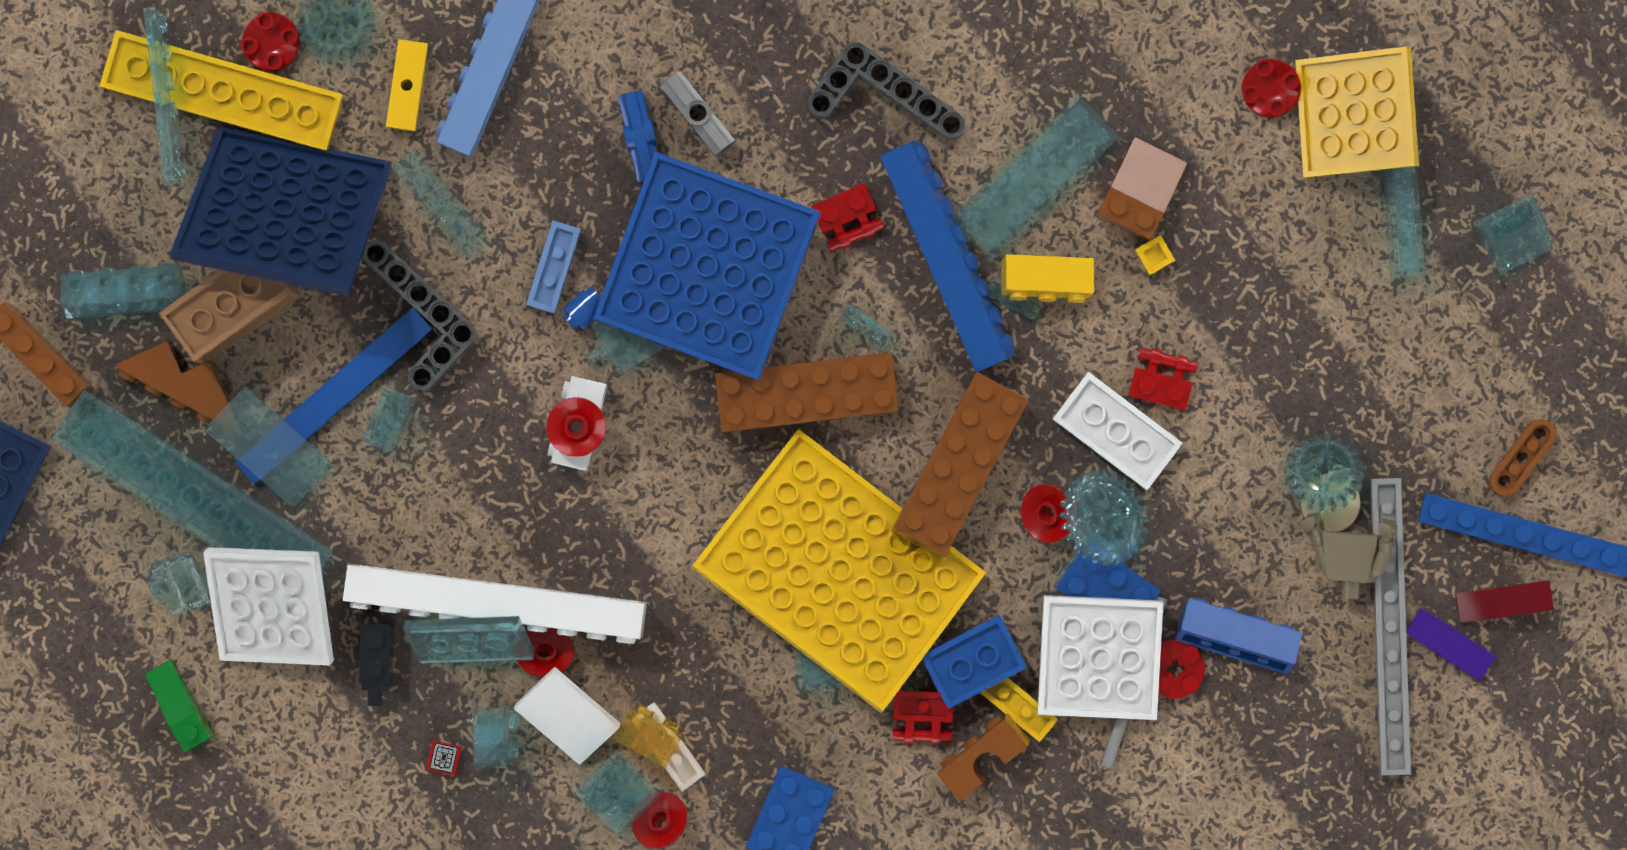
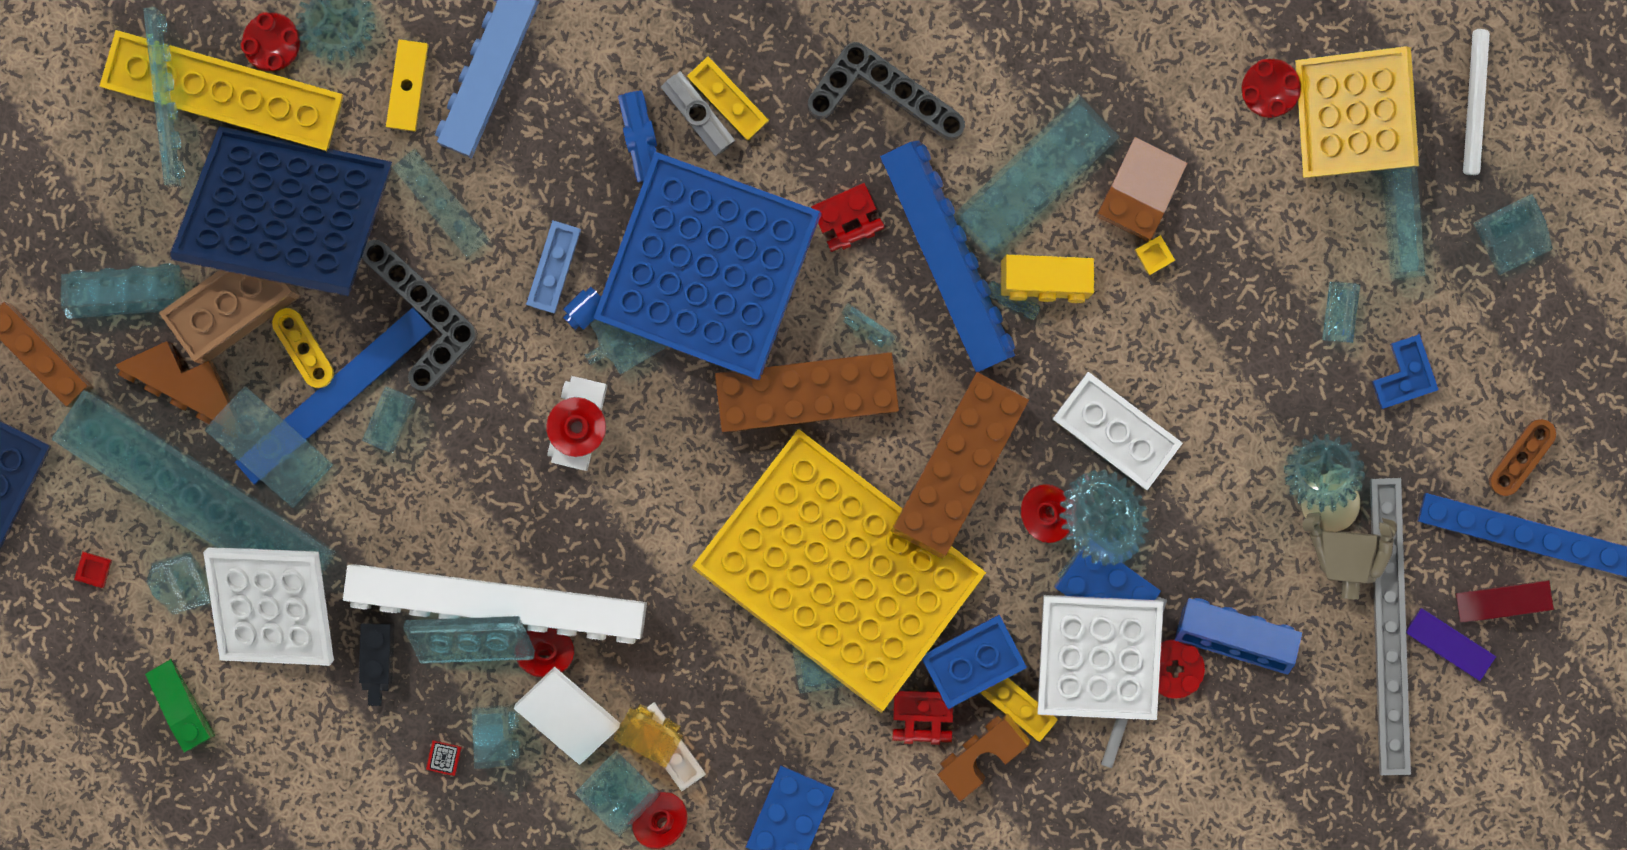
red plate [1128,347,1198,411] -> none
none -> red tile [74,551,112,588]
none -> yellow plate [272,308,334,388]
none -> yellow plate [687,56,769,141]
none -> clear light blue plate [1322,282,1360,343]
none -> blue plate [1371,334,1439,409]
none -> white axle [1463,29,1490,175]

